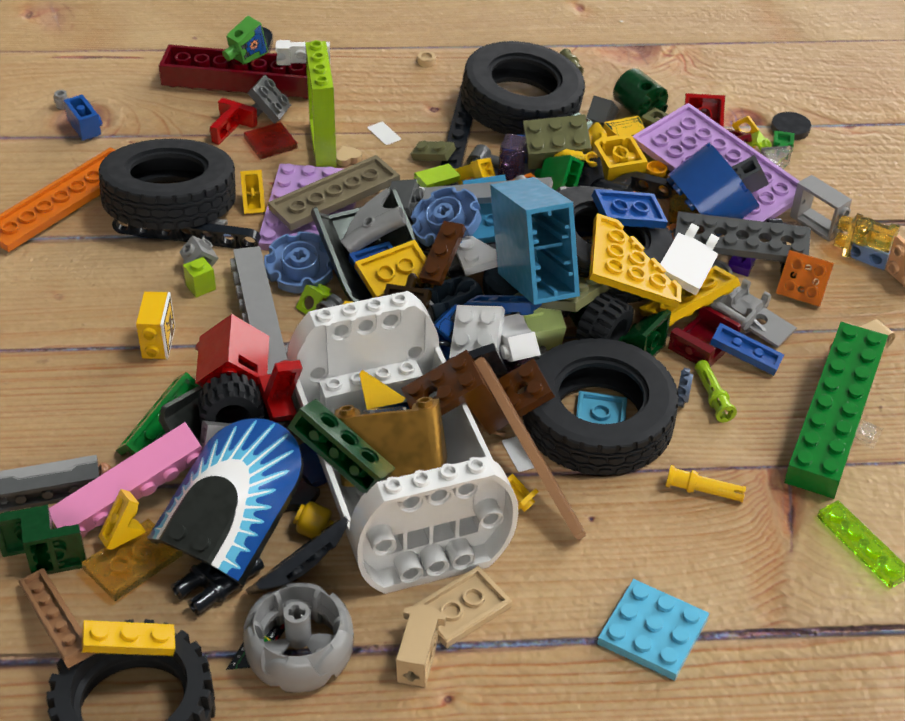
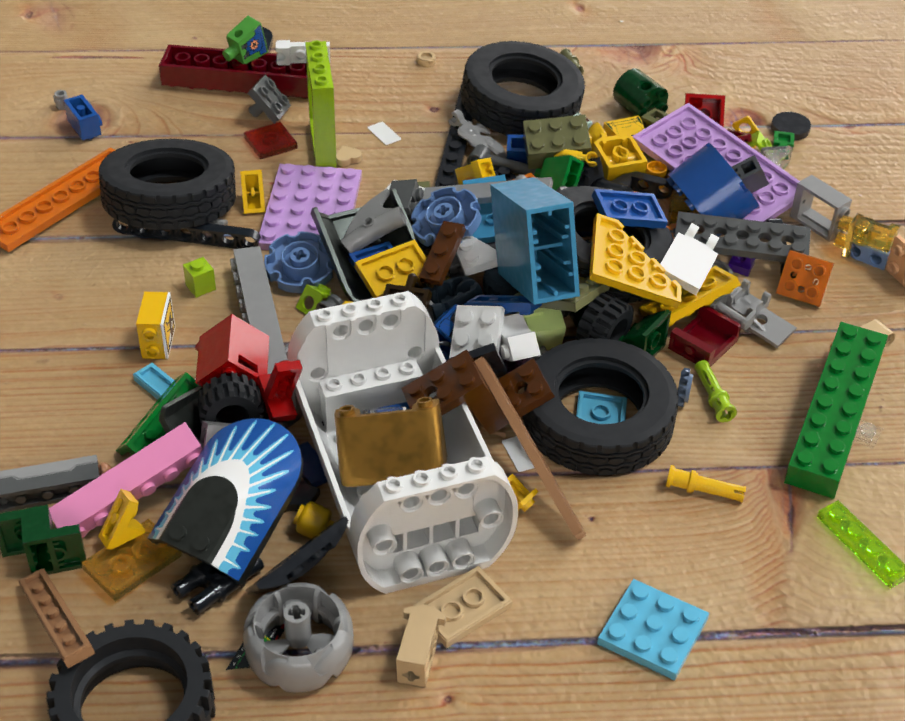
yellow plate [82,620,175,656] -> none
light grey brick [179,235,219,266] -> none
red bracket [210,97,258,145] -> none
dark tan plate [268,155,400,231] -> none
dark green brick [288,399,396,494] -> none
yellow slope [359,370,405,410] -> none
olive plate [410,141,456,161] -> none
lime tile [413,164,461,188] -> none
clear purple brick [498,133,527,181] -> none
dark grey slope [586,96,619,126] -> none
blue plate [710,323,784,376] -> none
none -> medium azure tile [133,363,174,400]
none -> light grey piece [448,109,507,158]

